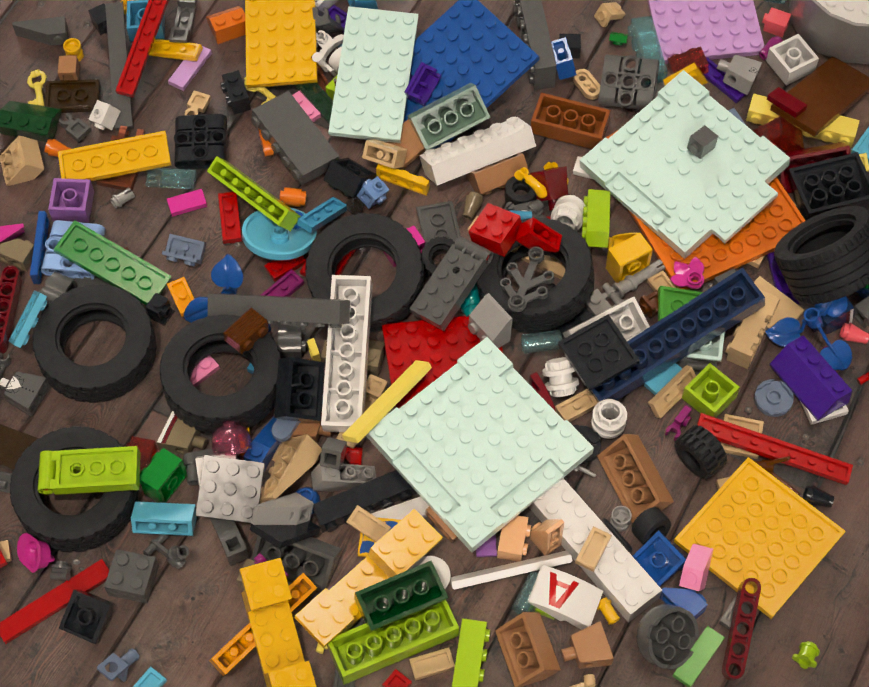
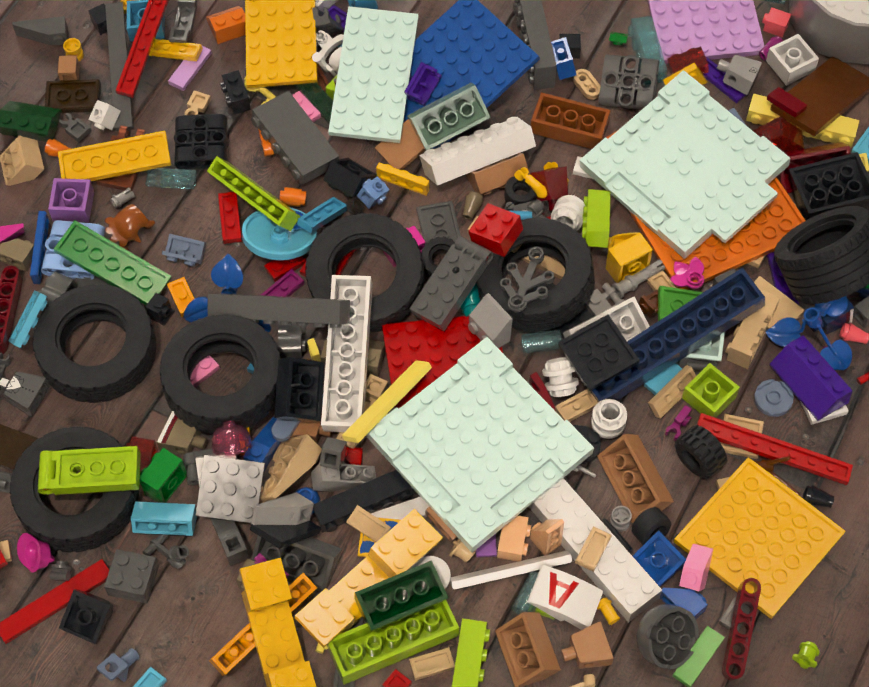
light yellow piece [27,69,47,106] -> none
dark pink tile [167,189,207,217] -> none
reddish brown brick [223,307,269,354] -> none
tan brick [362,139,407,169] -> none
red slope [515,217,562,252] -> none
tan bracket [594,2,625,27] -> none
dark grey brick [687,125,718,159] -> none
none -> dark orange piece [105,204,155,248]
none -> tan piece [449,539,477,563]

